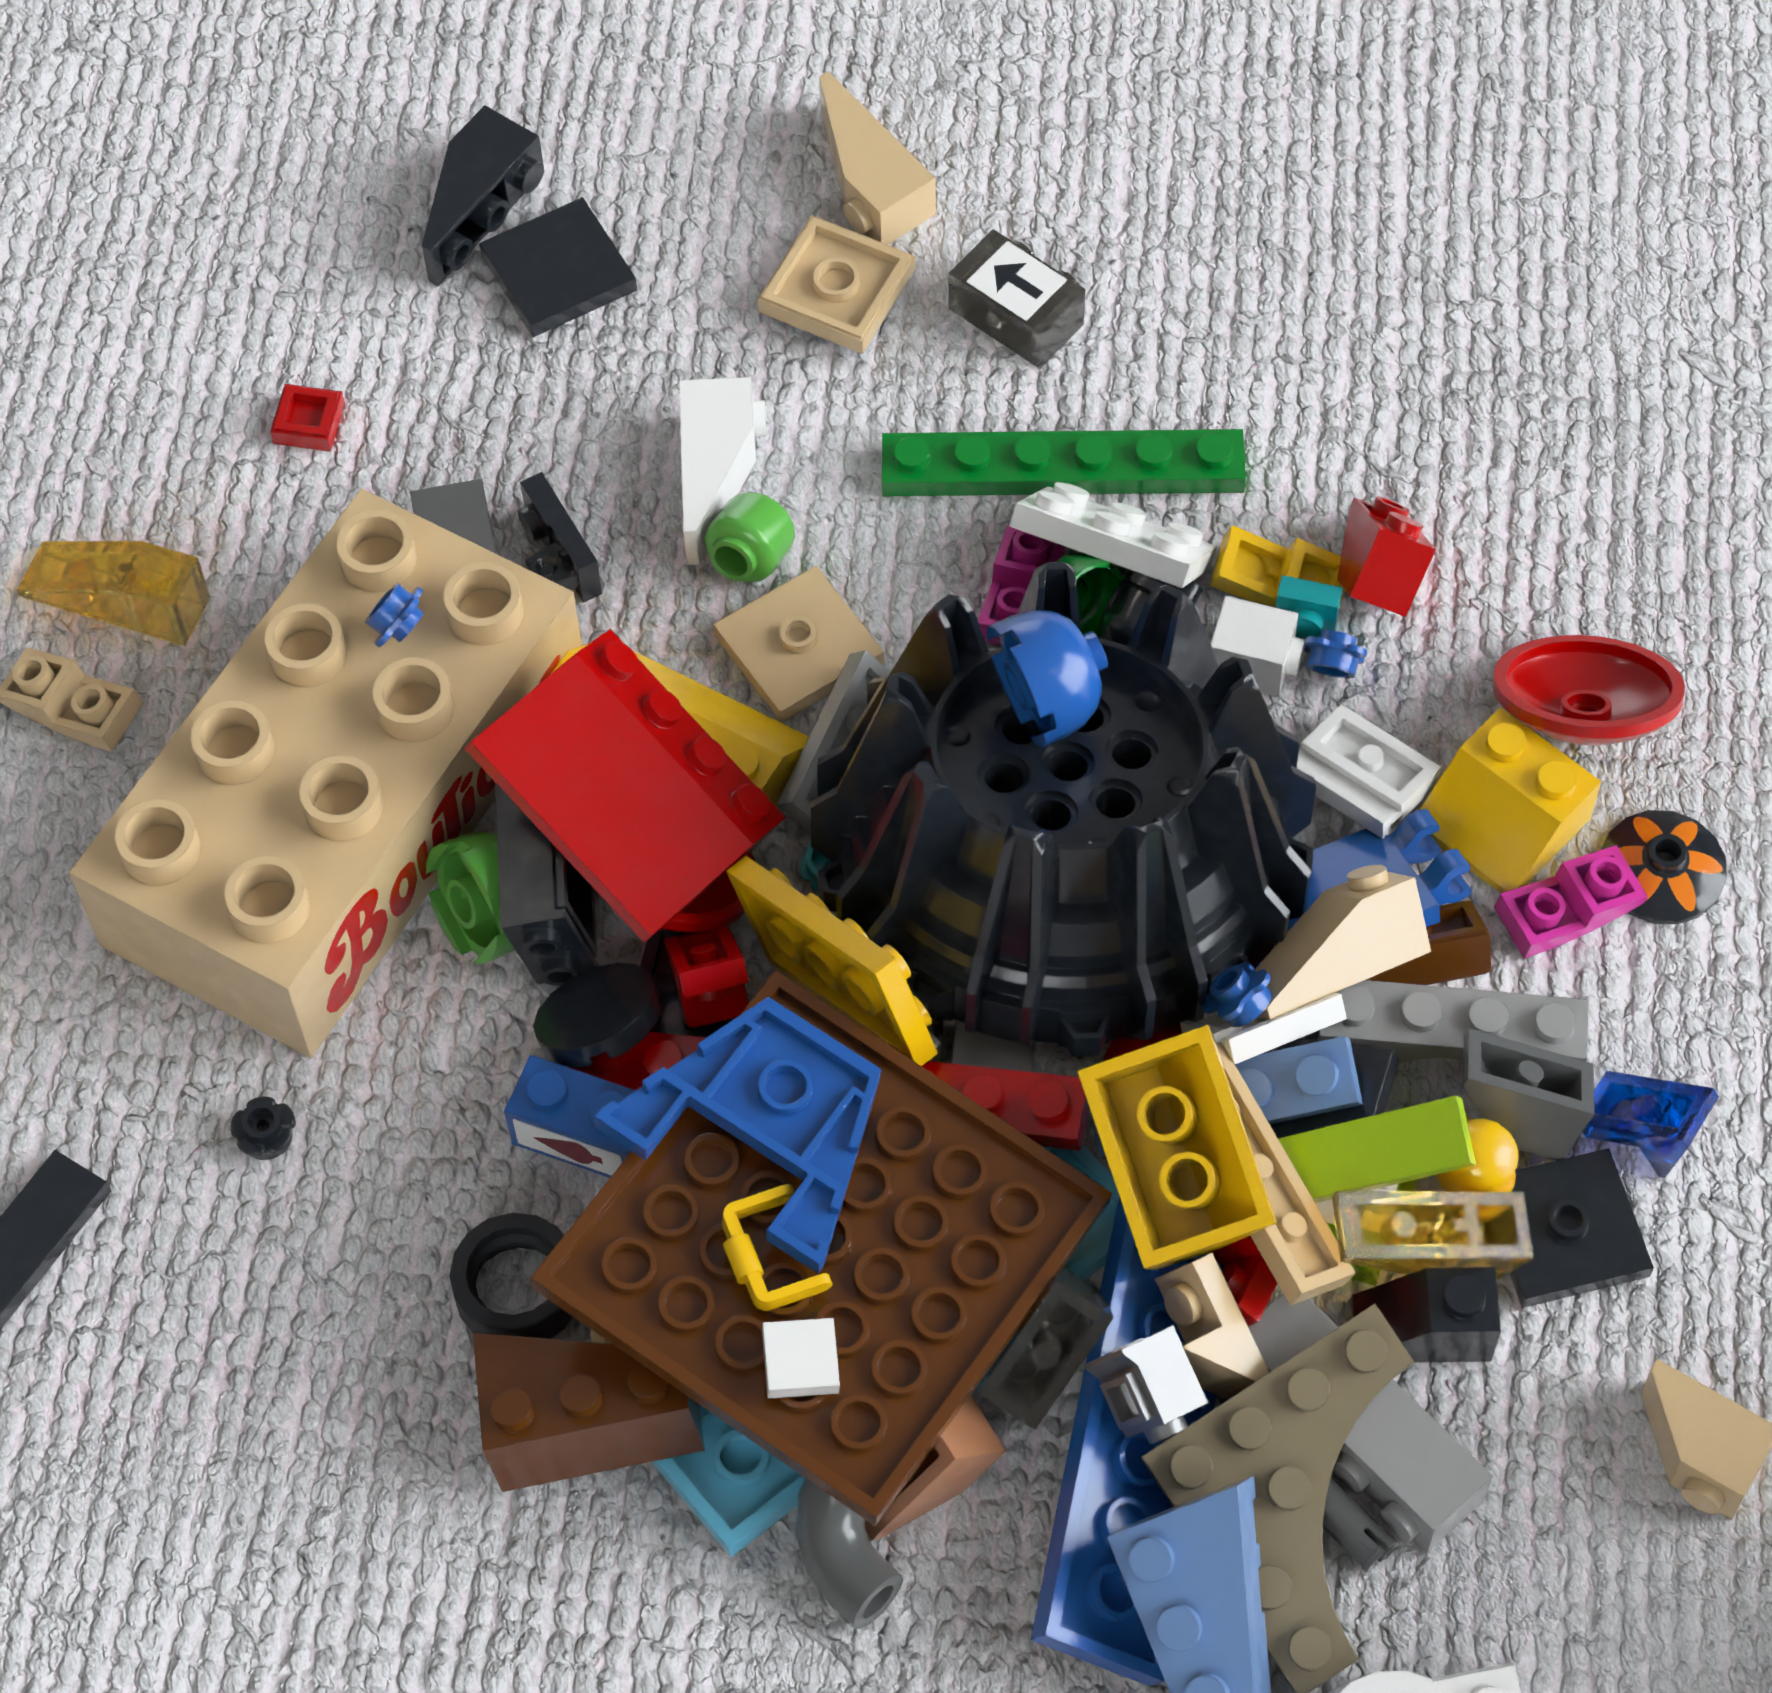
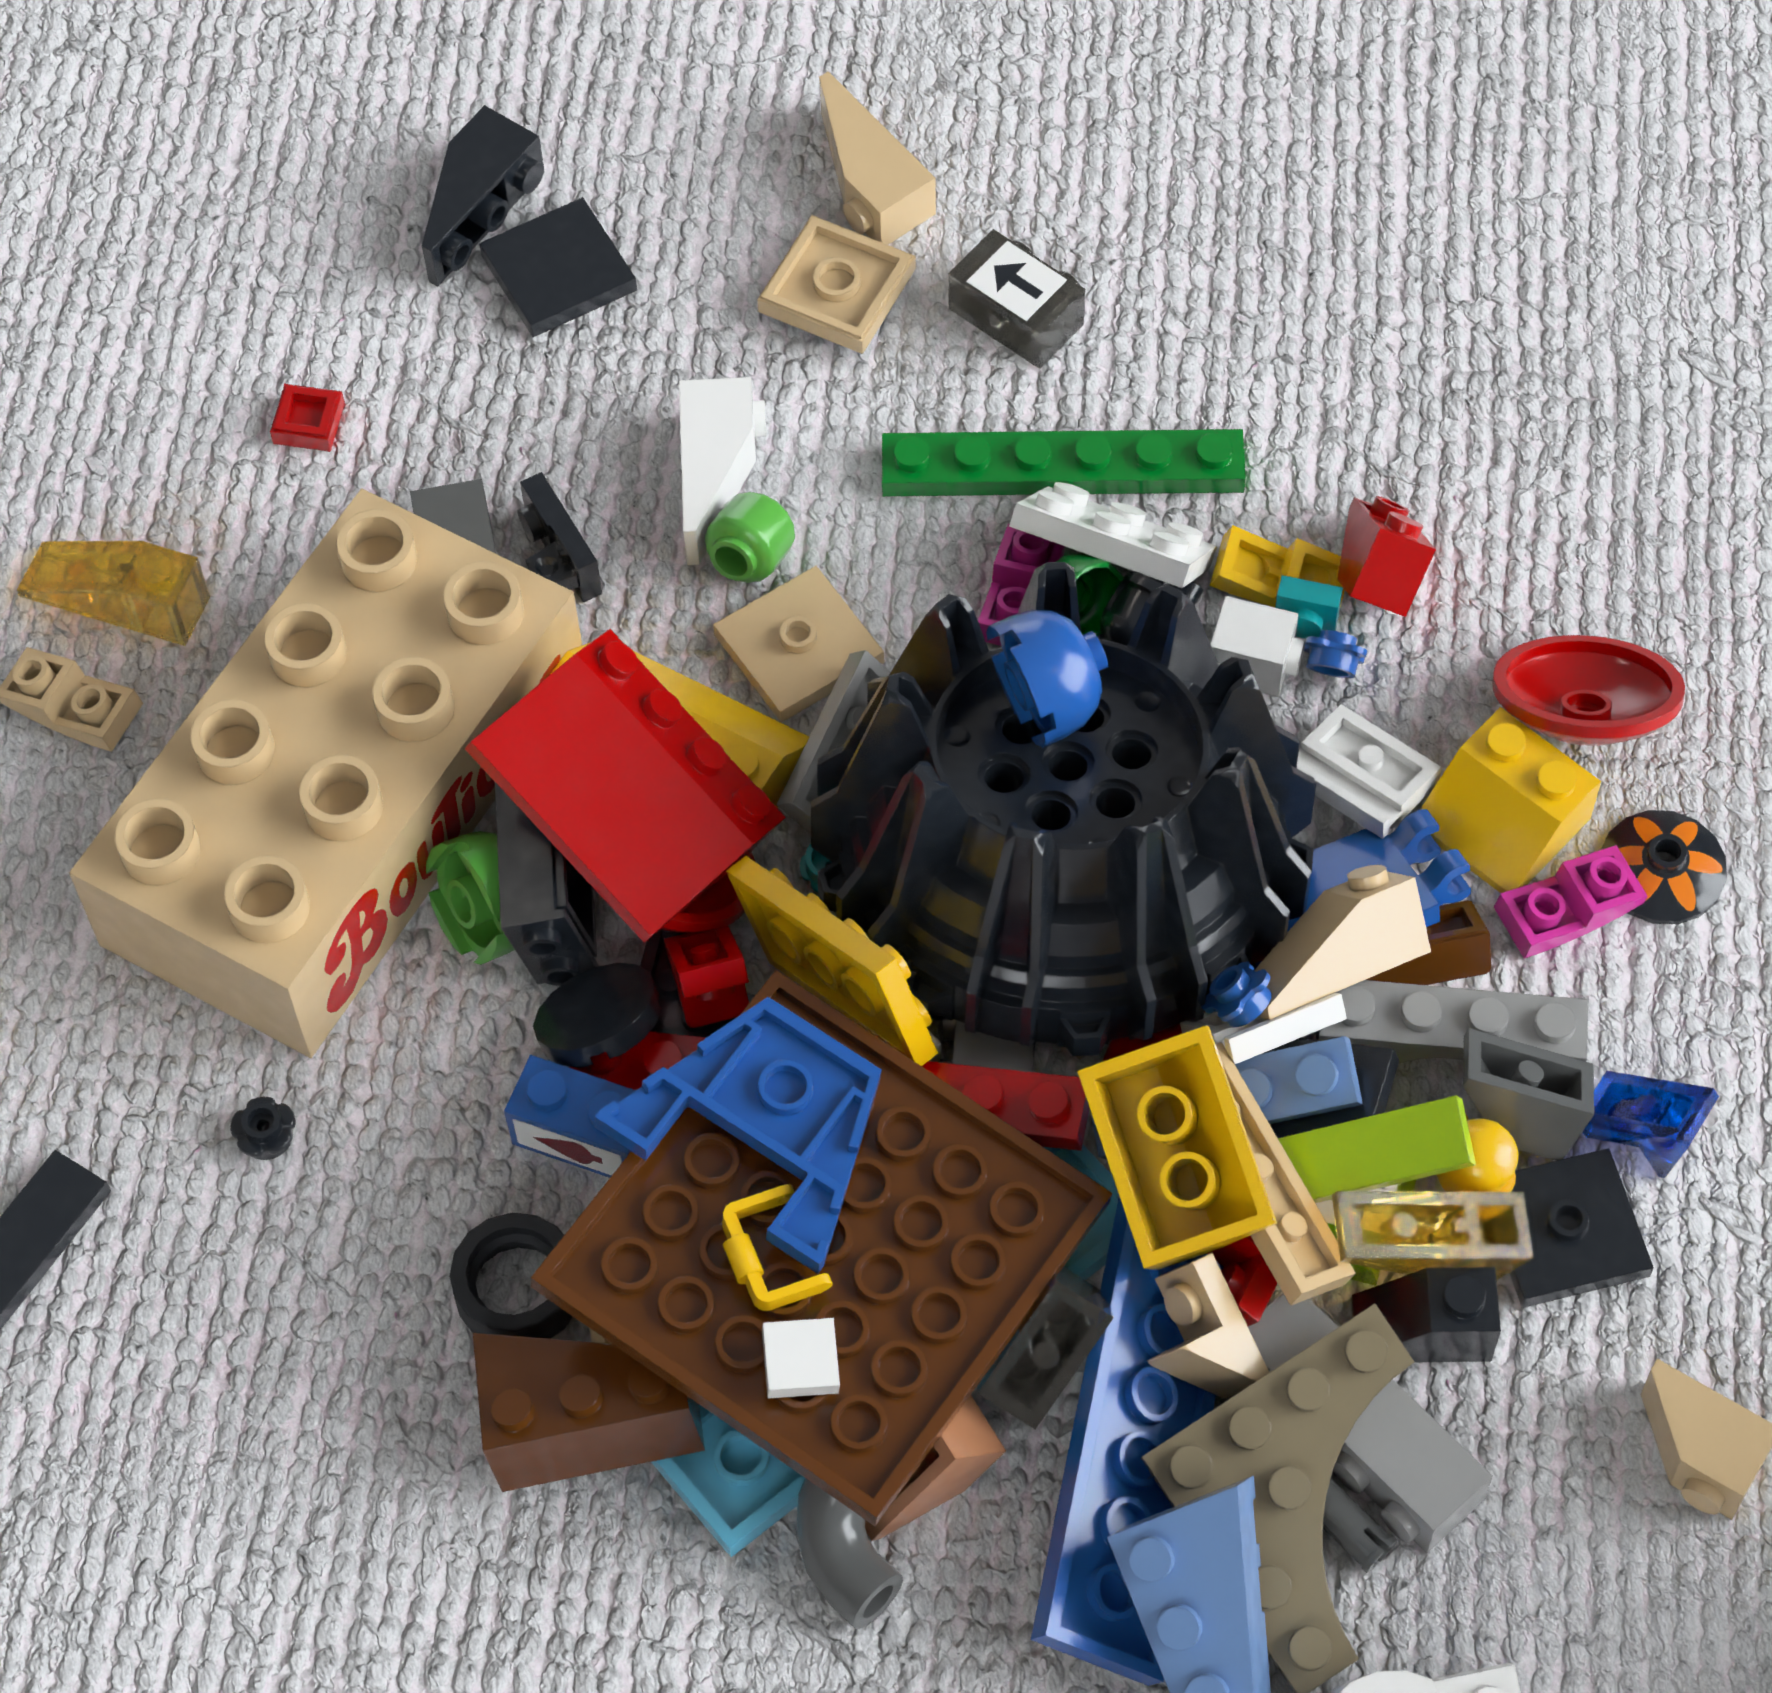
blue plate [365,583,424,648] -> none
window [1084,1325,1208,1444] -> none

